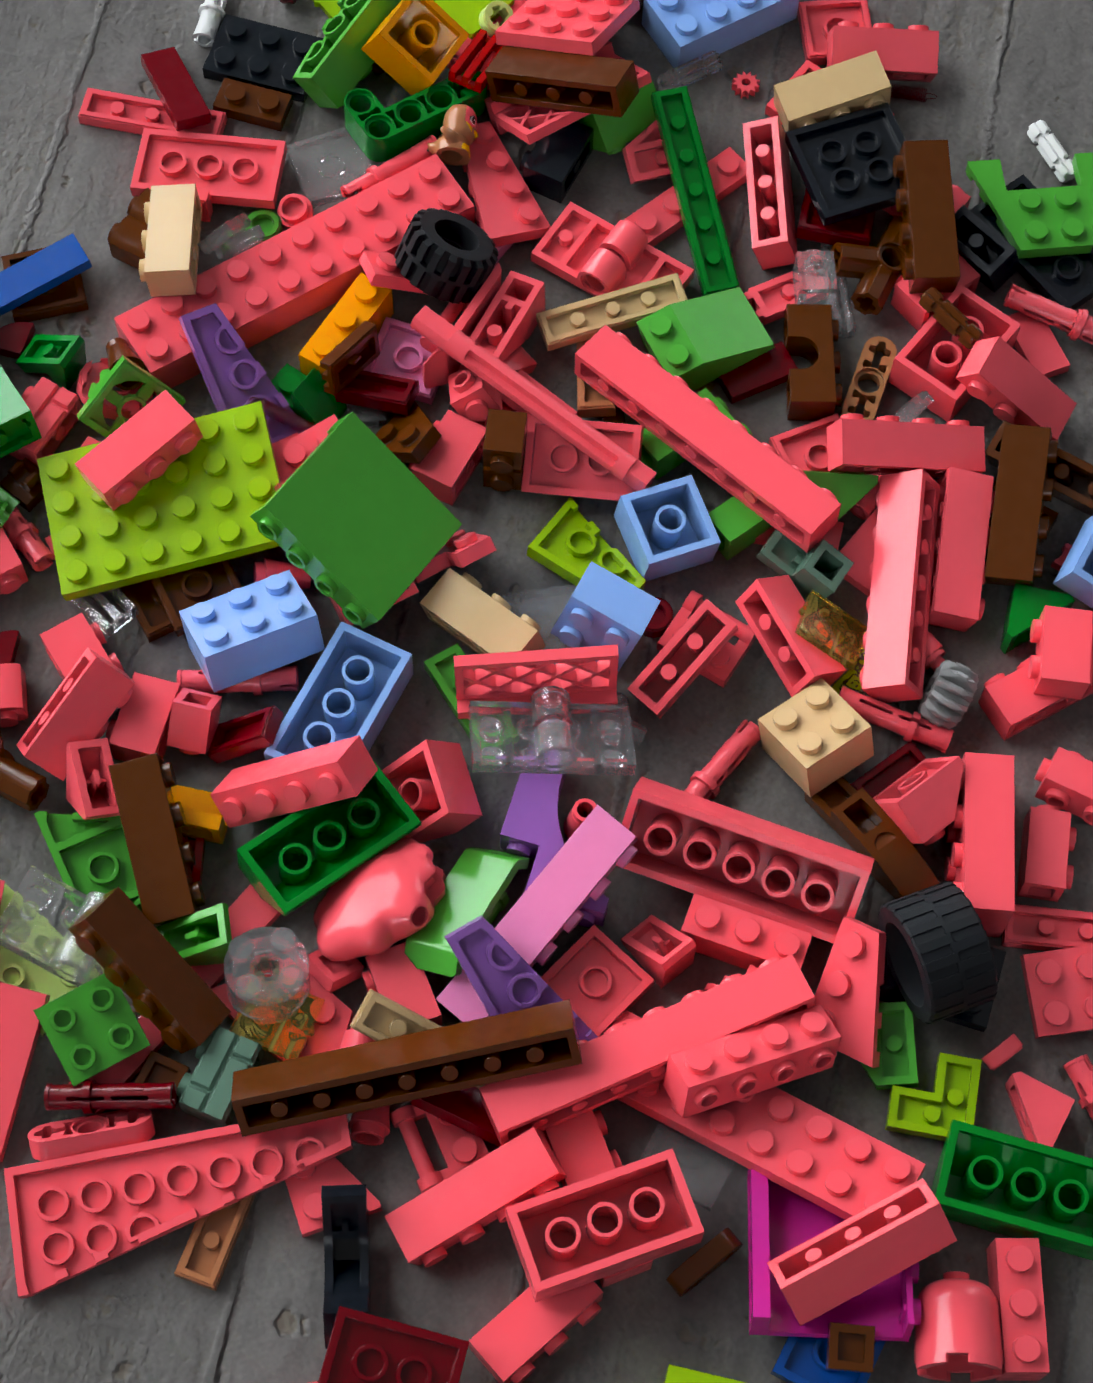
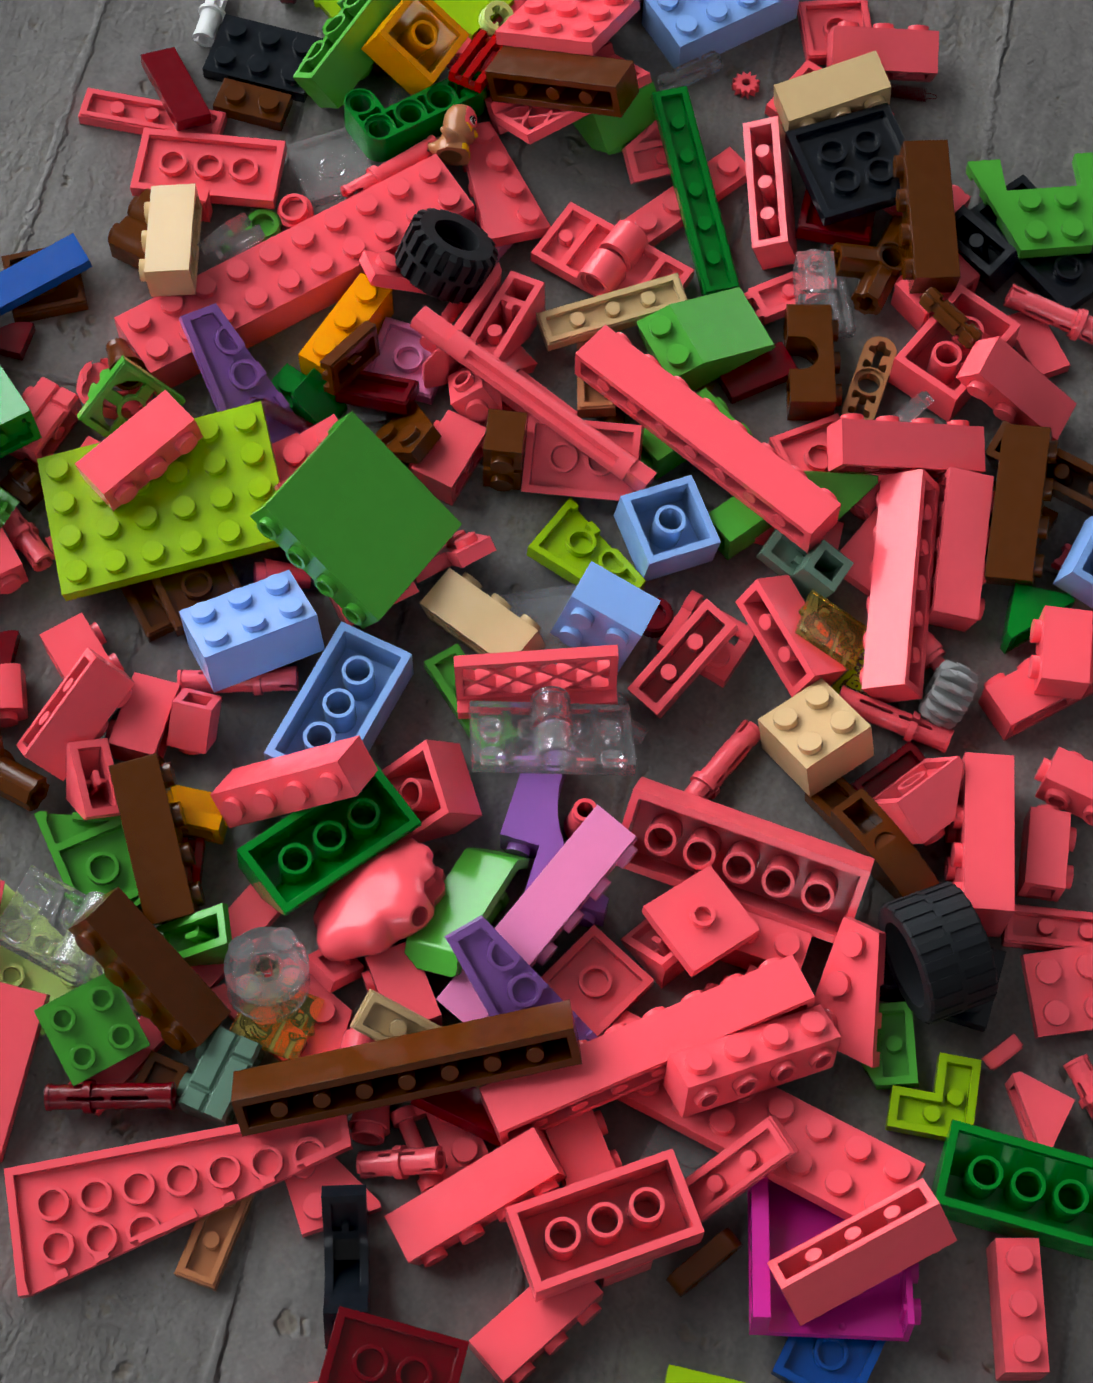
green slope [15,334,86,390] -> none
coral beam [27,1109,156,1161] -> none
clear tile [59,585,139,637] -> none
dark red tile [208,705,284,764] -> none
black brick [519,122,594,203] -> none
reddish brown tile [826,1322,875,1374] -> none
coral cylinder [914,1271,1004,1382] -> none
white axle [1027,120,1075,183] -> none
none -> coral pin [356,1145,446,1180]
none -> coral plate [642,865,760,978]
none -> coral tile [685,1115,799,1223]

